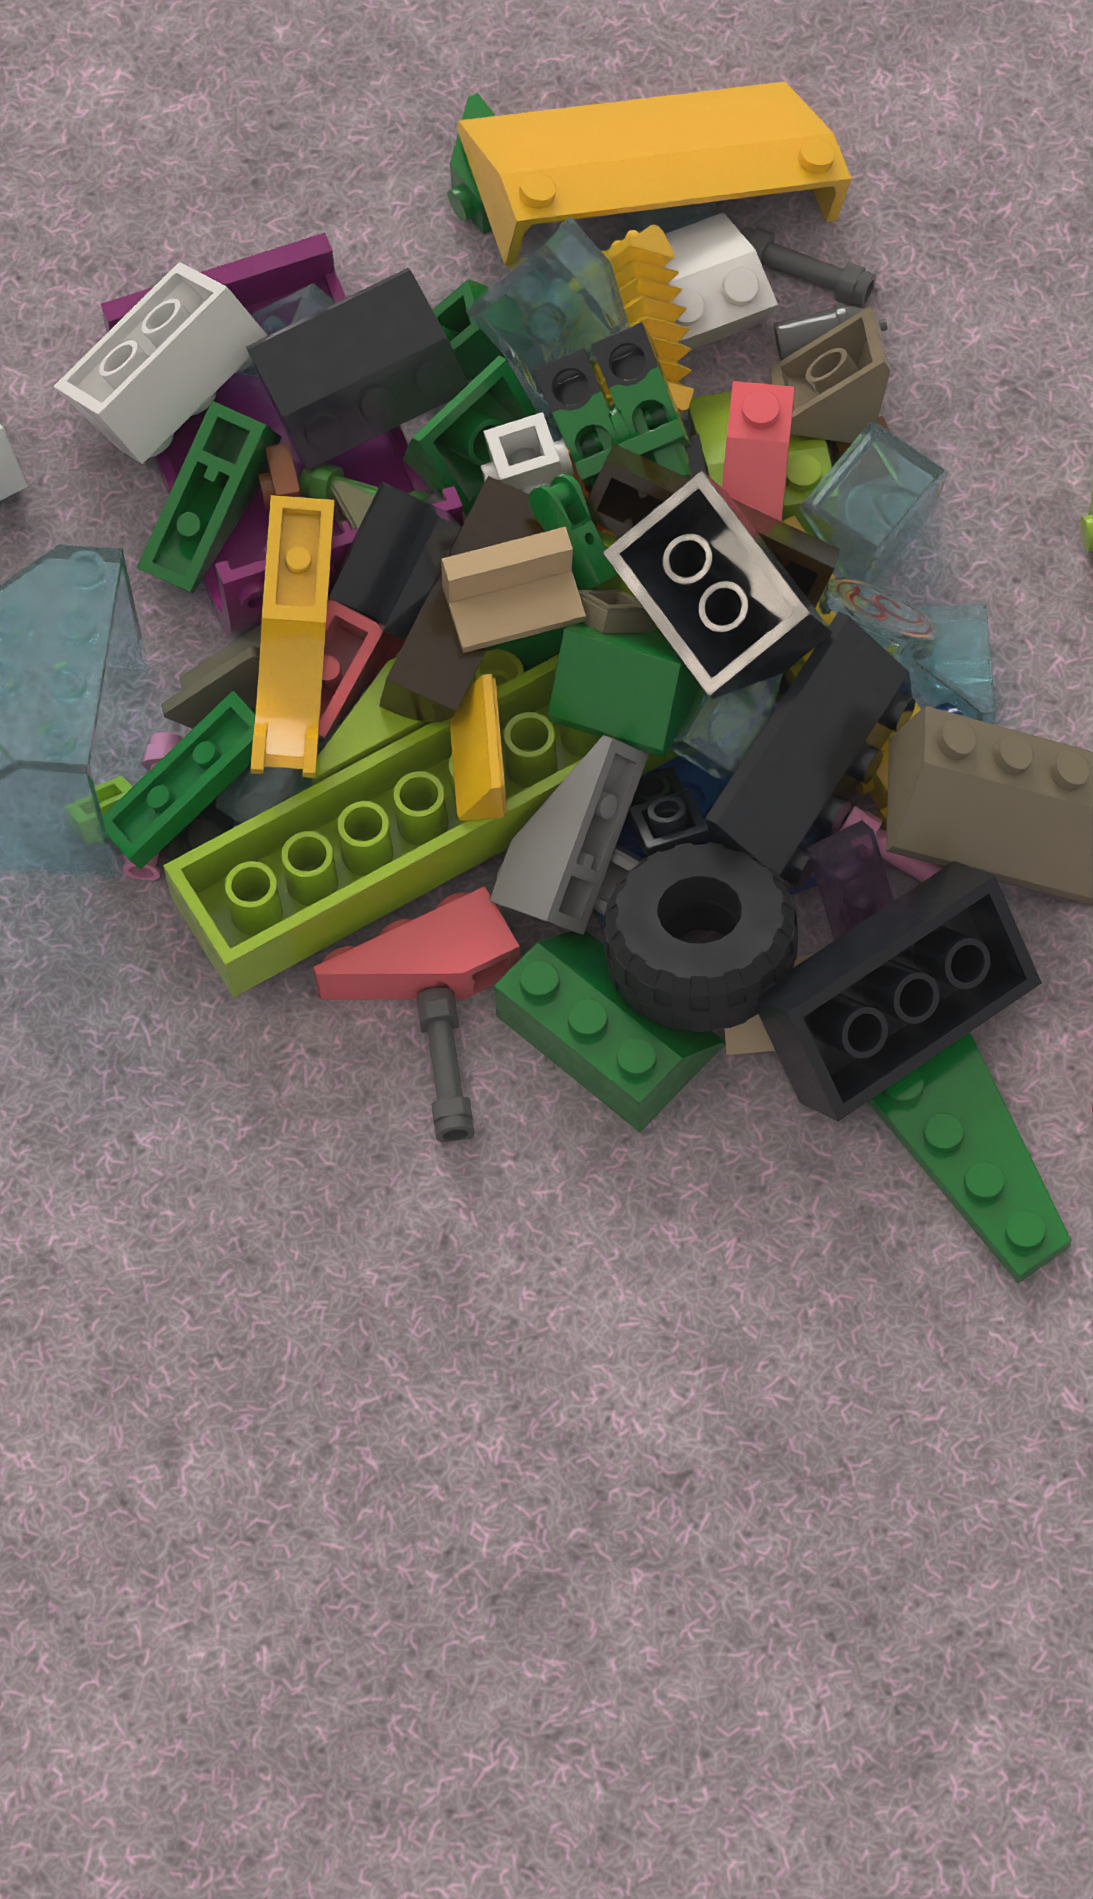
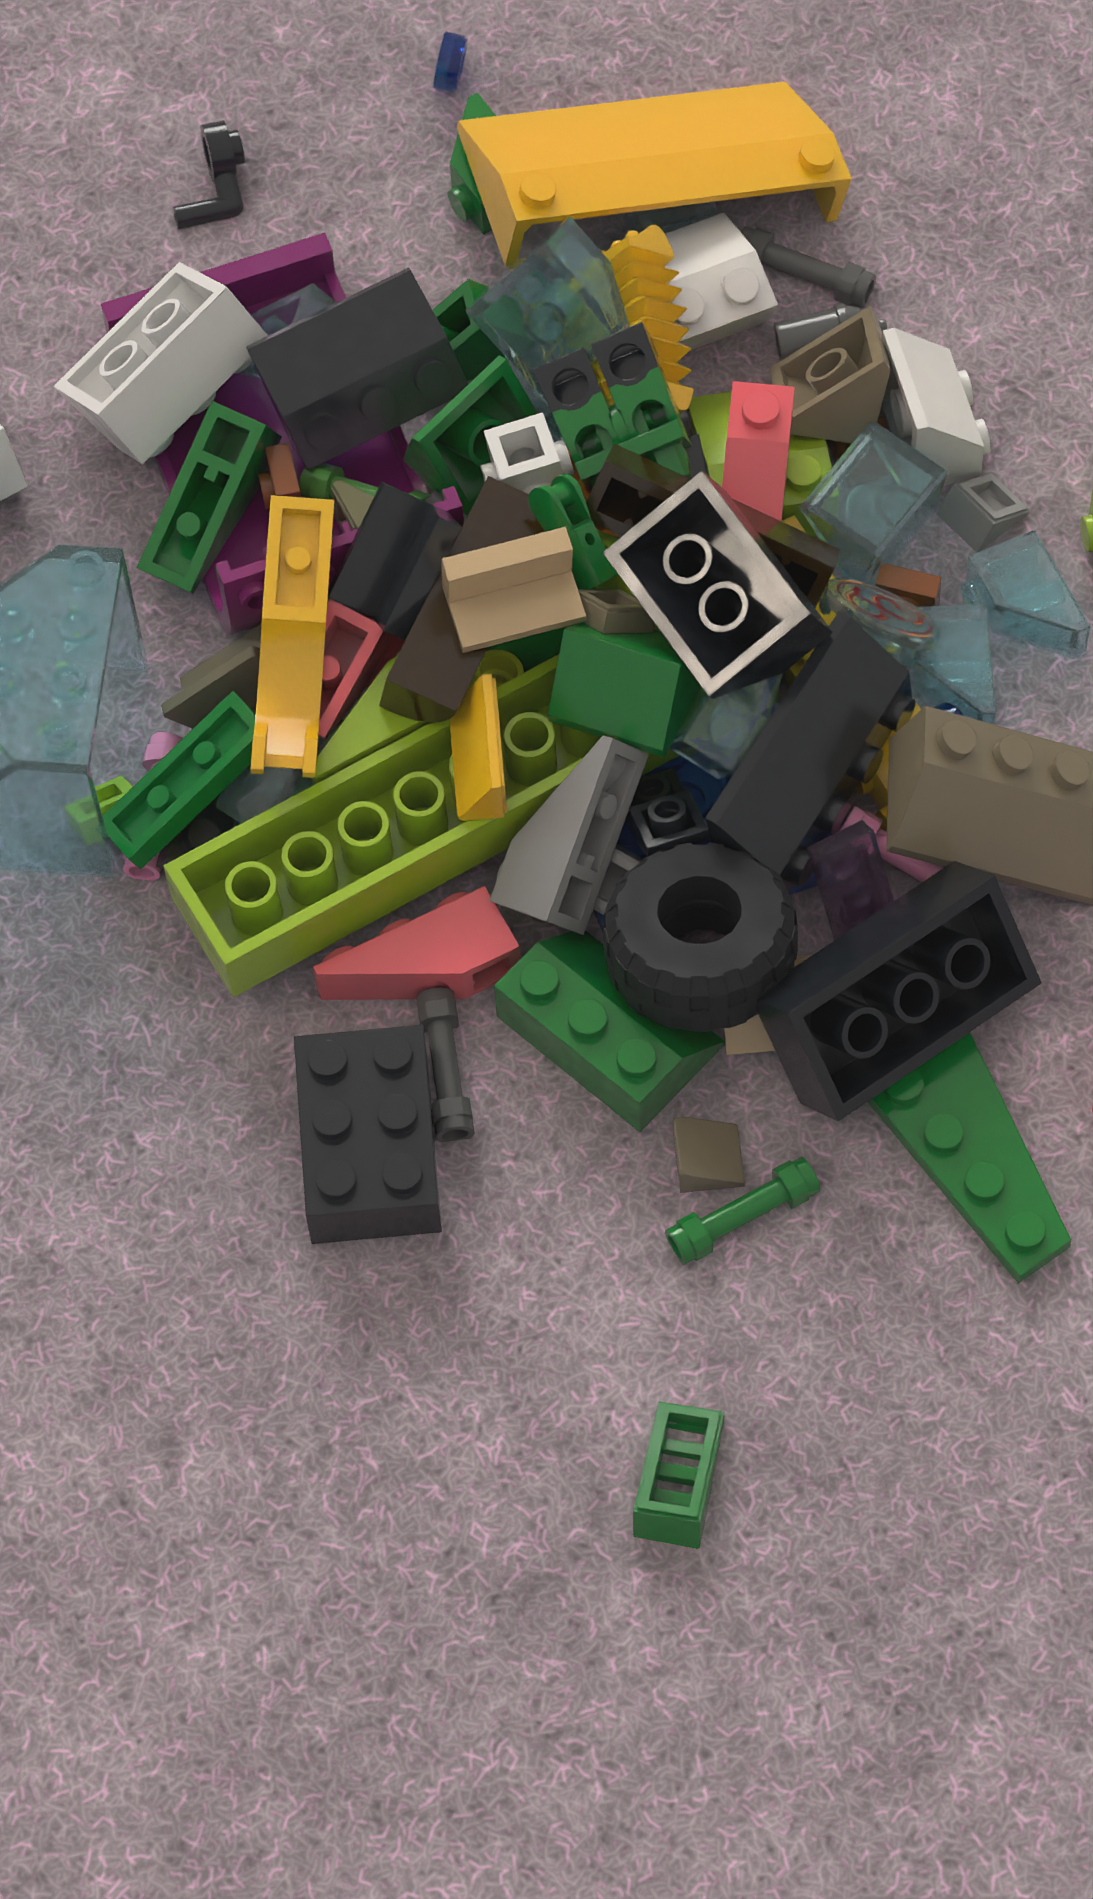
none -> black plate [173,120,245,229]
none -> black brick [294,1024,442,1244]
none -> clear blue tile [433,31,468,92]
none -> green slope [633,1401,725,1549]
none -> green bar [665,1157,821,1265]
none -> dark tan slope [673,1117,745,1193]
none -> dark orange plate [874,562,942,625]
none -> white slope [881,328,991,493]
none -> light grey slope [937,473,1031,552]
none -> clear light blue slope [961,530,1091,659]

